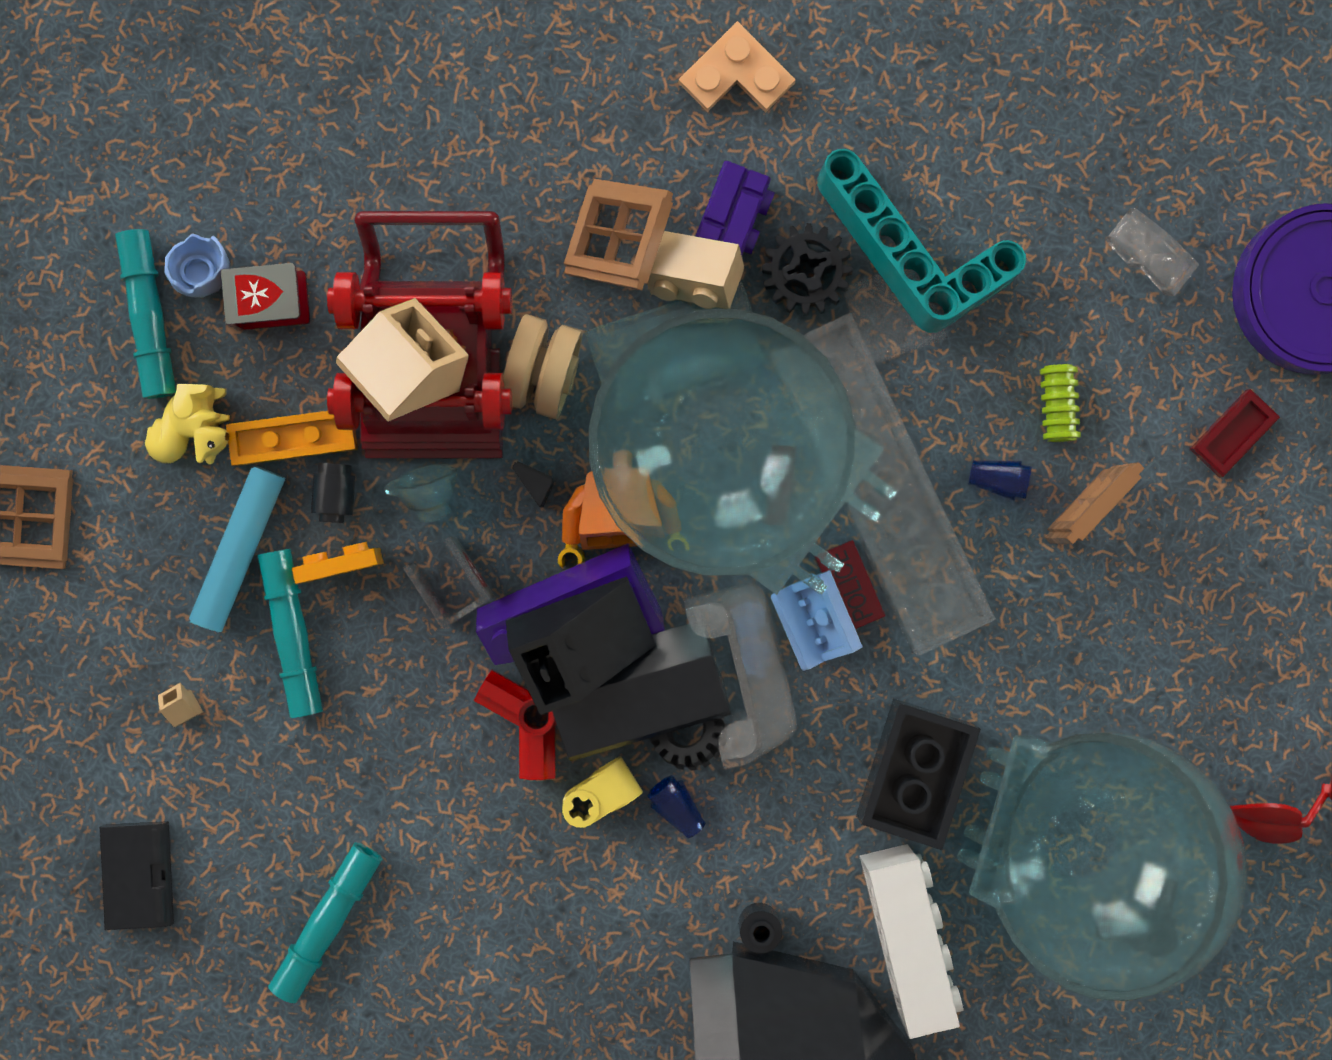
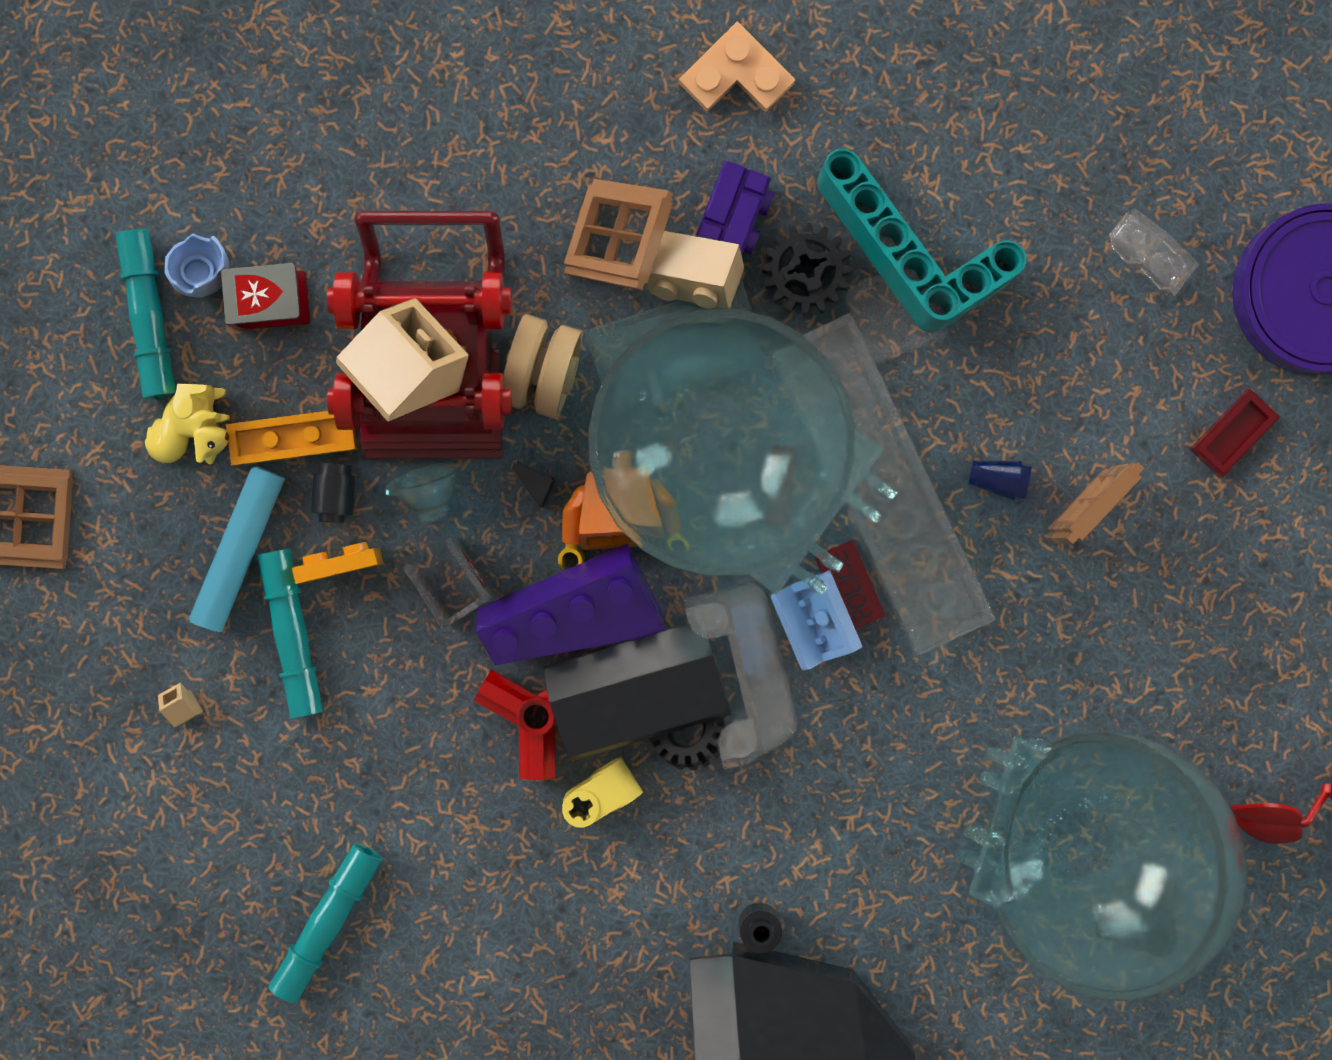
black piece [99,821,174,930] -> none
black slope [506,576,656,715] -> none
clear blue cone [647,775,706,838] -> none
black brick [856,698,981,850] -> none
white brick [860,844,963,1039] -> none
lime piece [1040,364,1081,442] -> none

